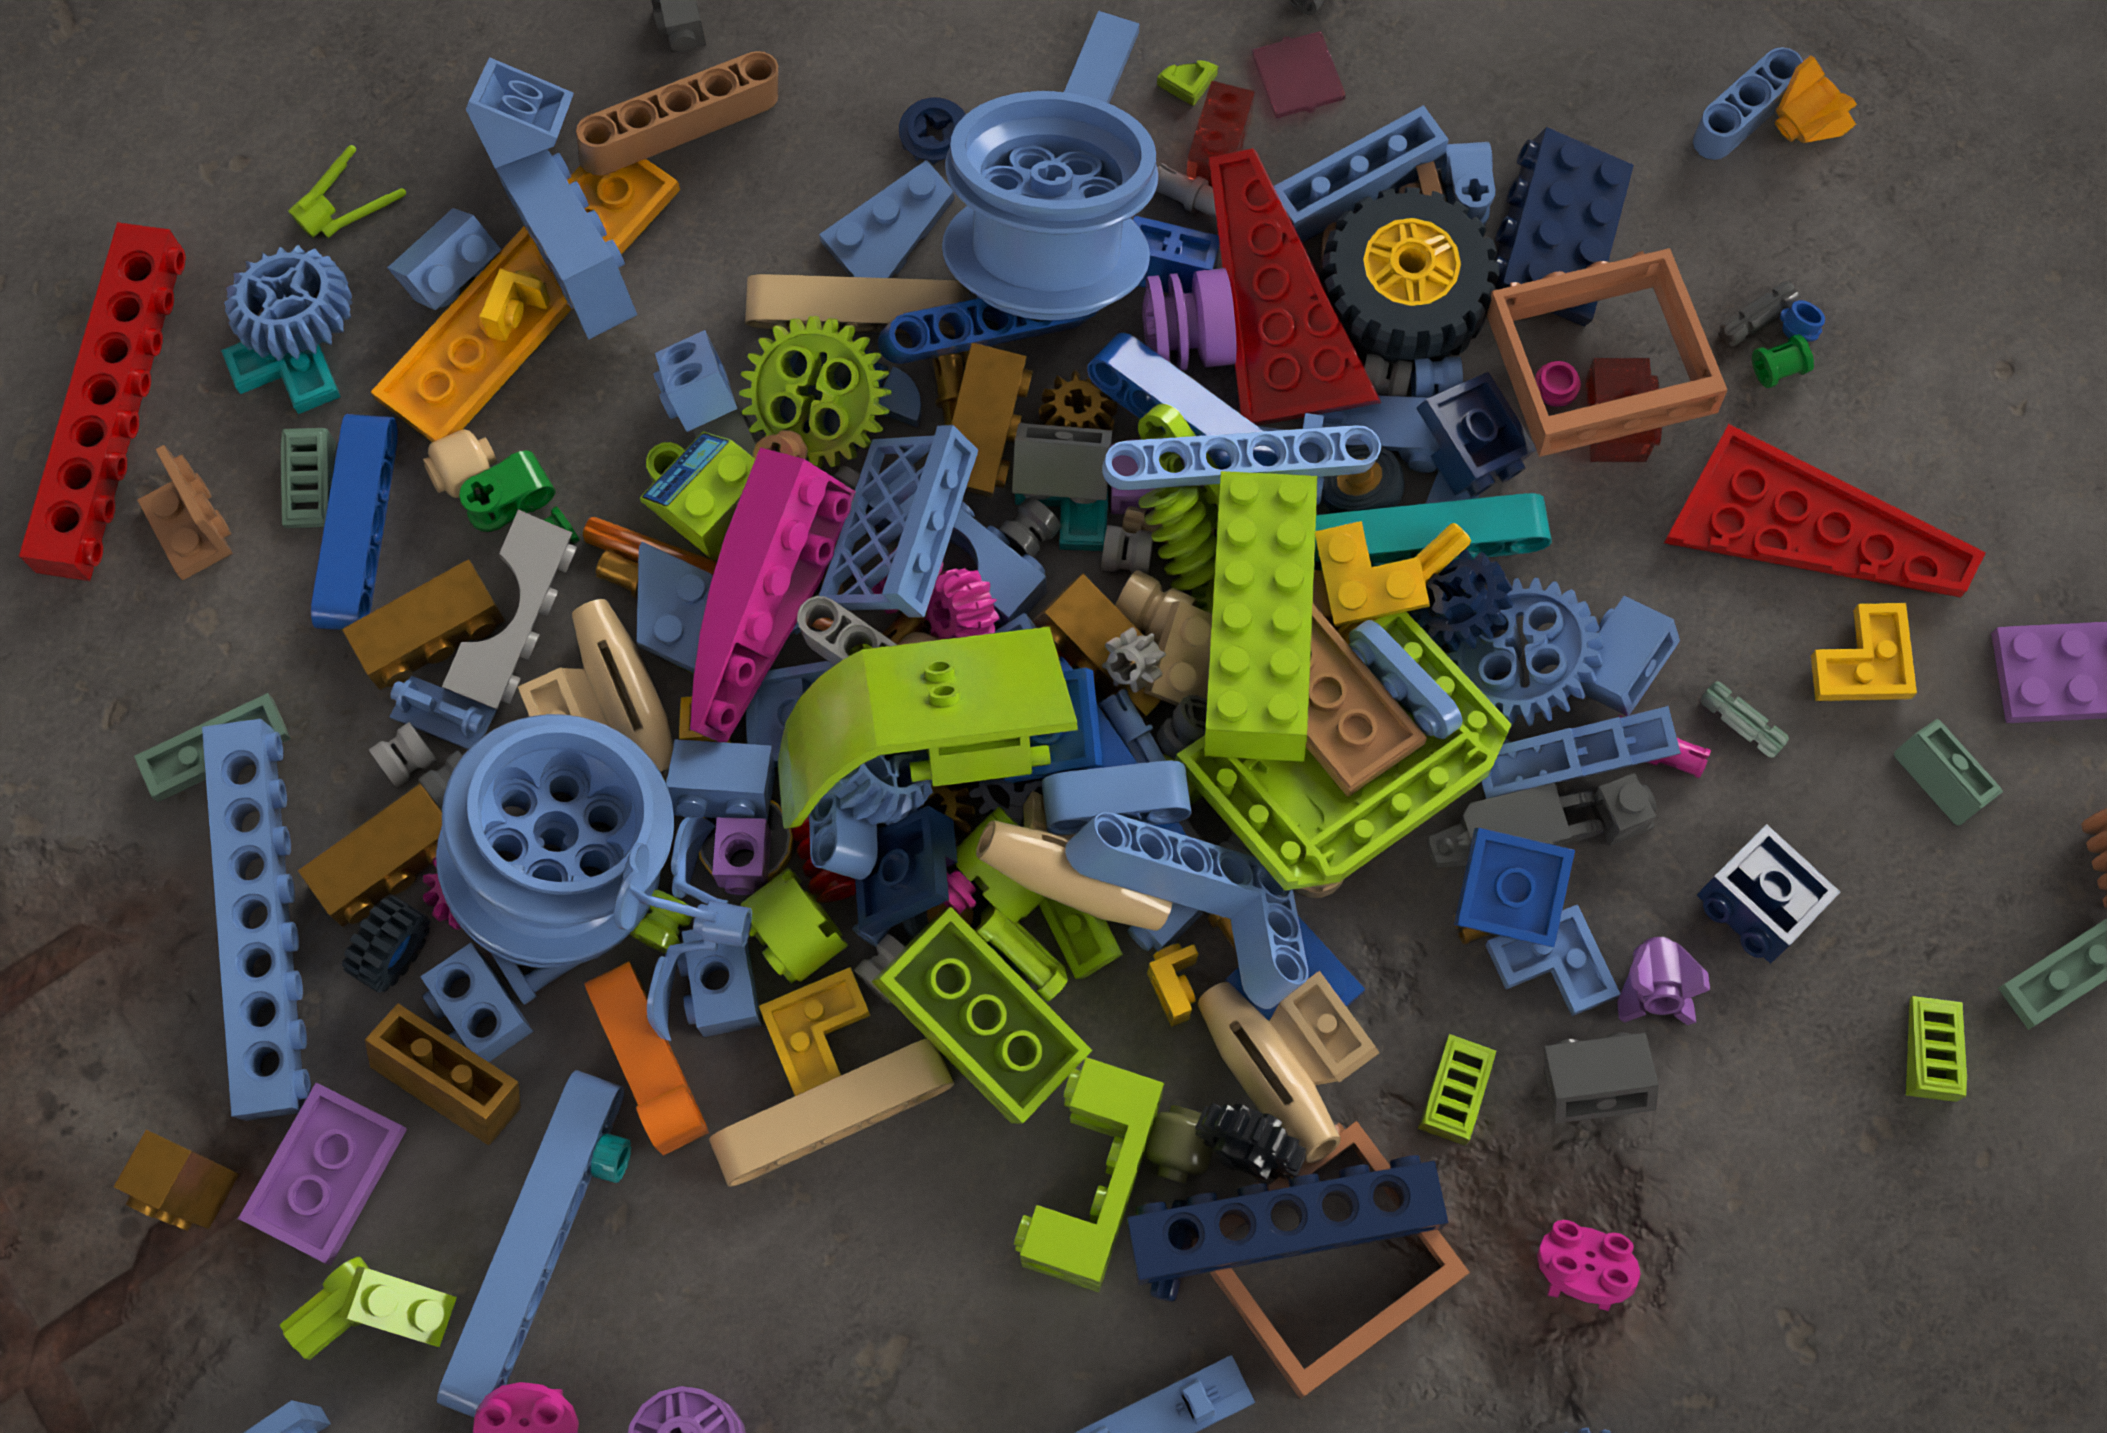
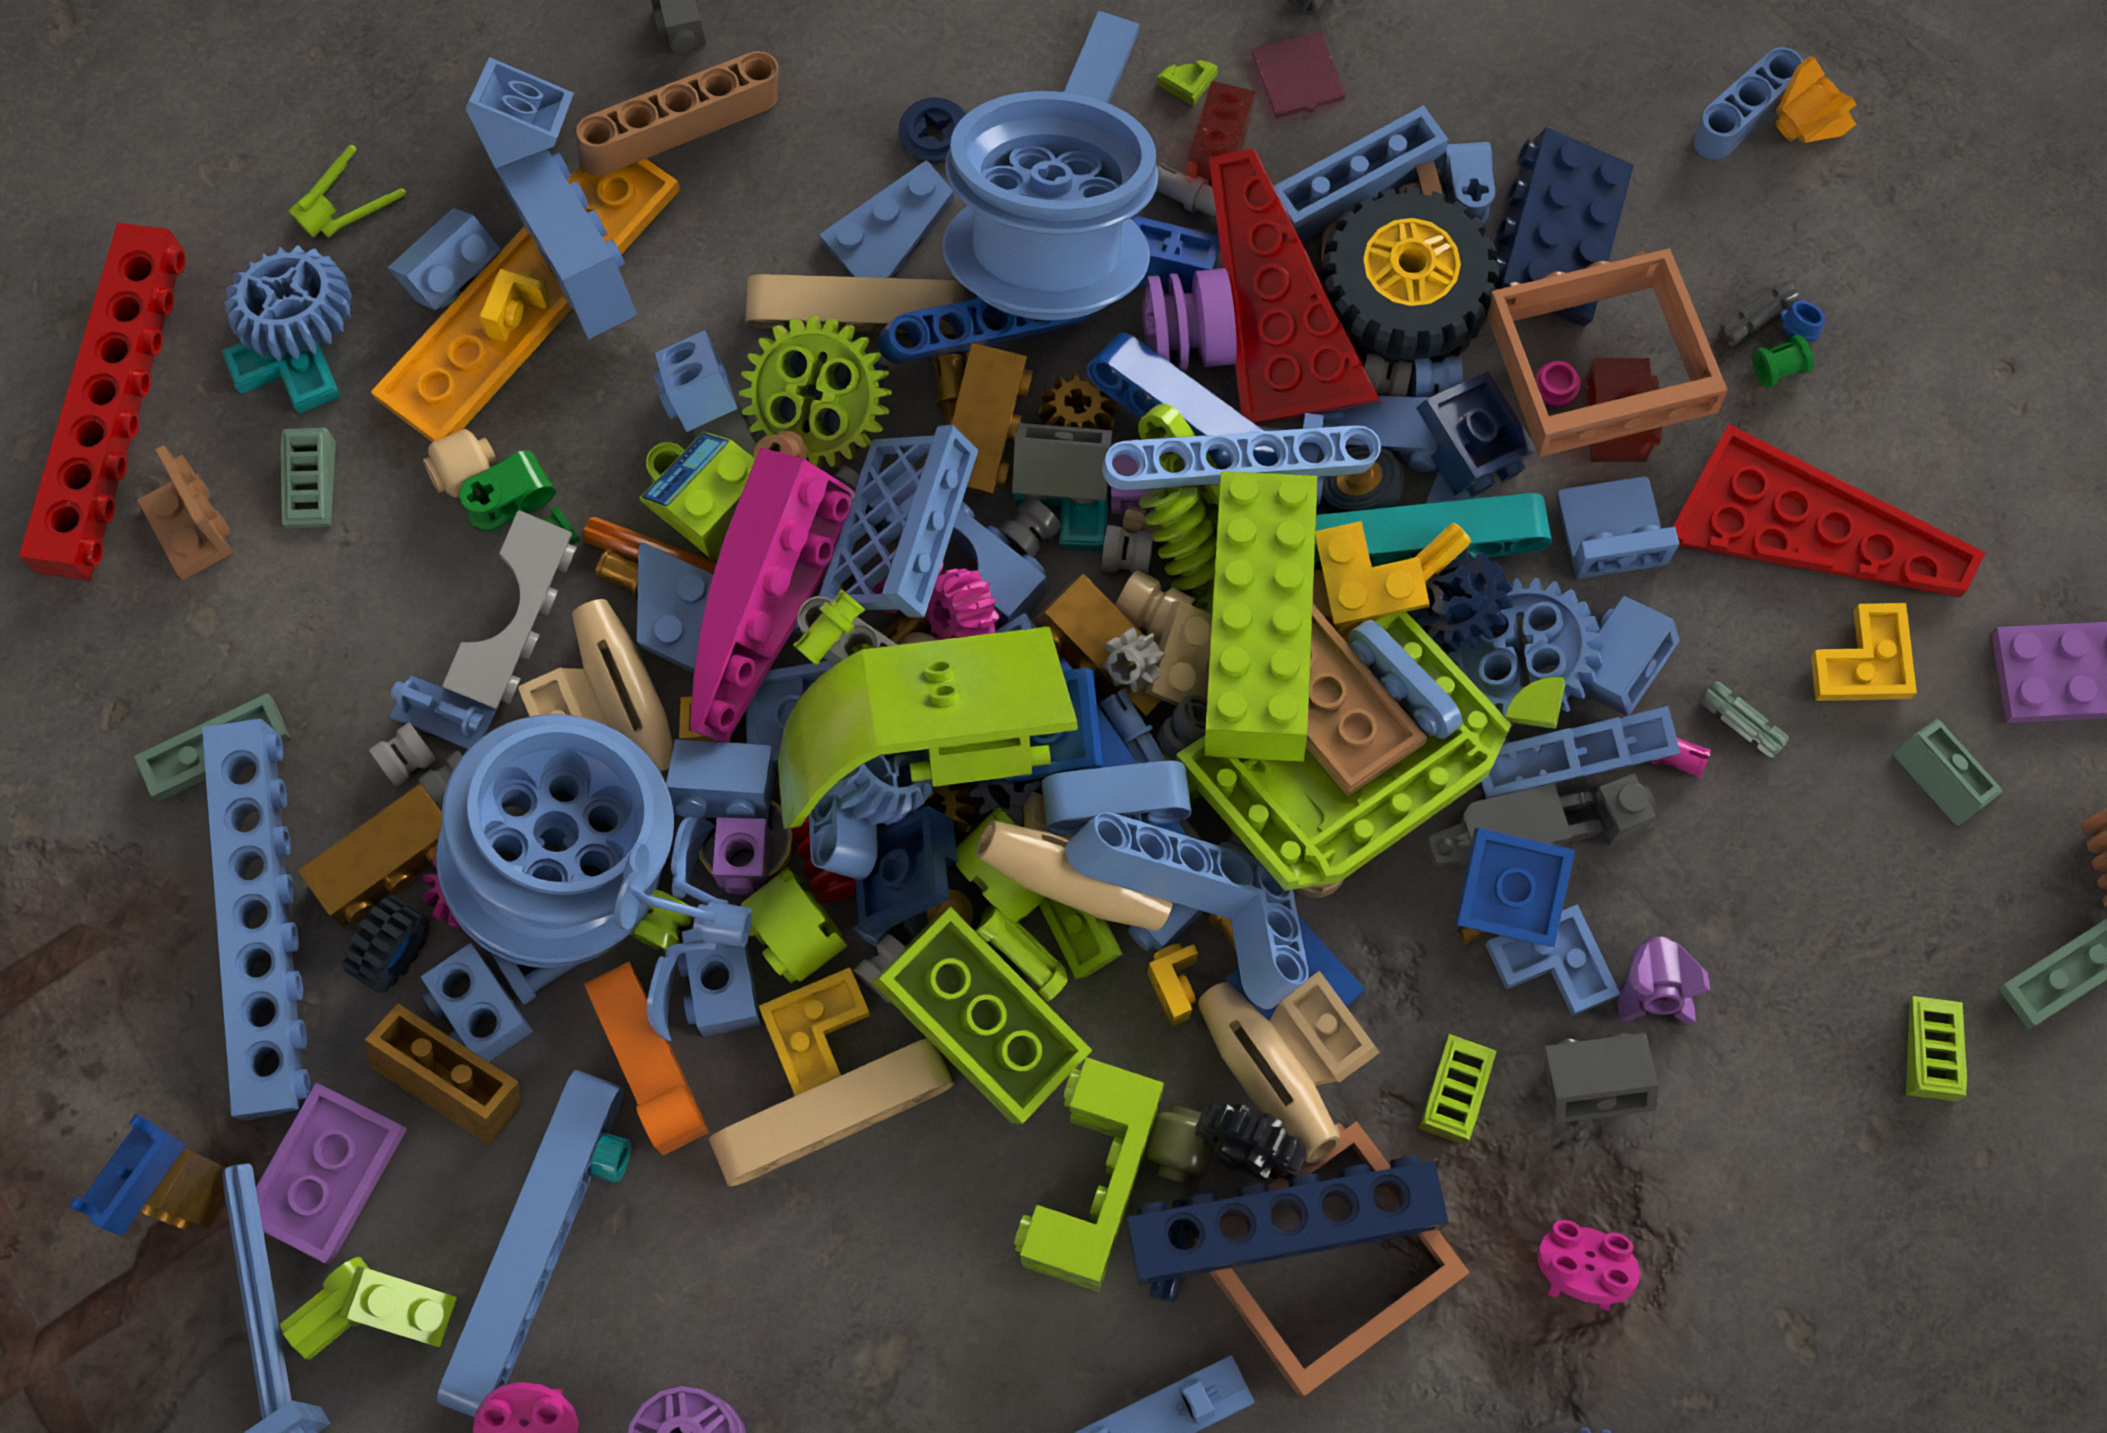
blue beam [311,414,398,630] -> none
pearl gold brick [342,559,505,690] -> none
medium blue tile [878,366,922,428] -> none
dark pink plate [943,869,977,915] -> none
dark blue plate [1697,824,1840,964] -> none
none -> blue hinge [69,1114,187,1236]
none -> medium blue axle [221,1164,291,1419]
none -> lime pin [793,589,865,666]
none -> lime tile [1505,677,1566,729]
none -> medium blue bracket [1556,476,1679,579]

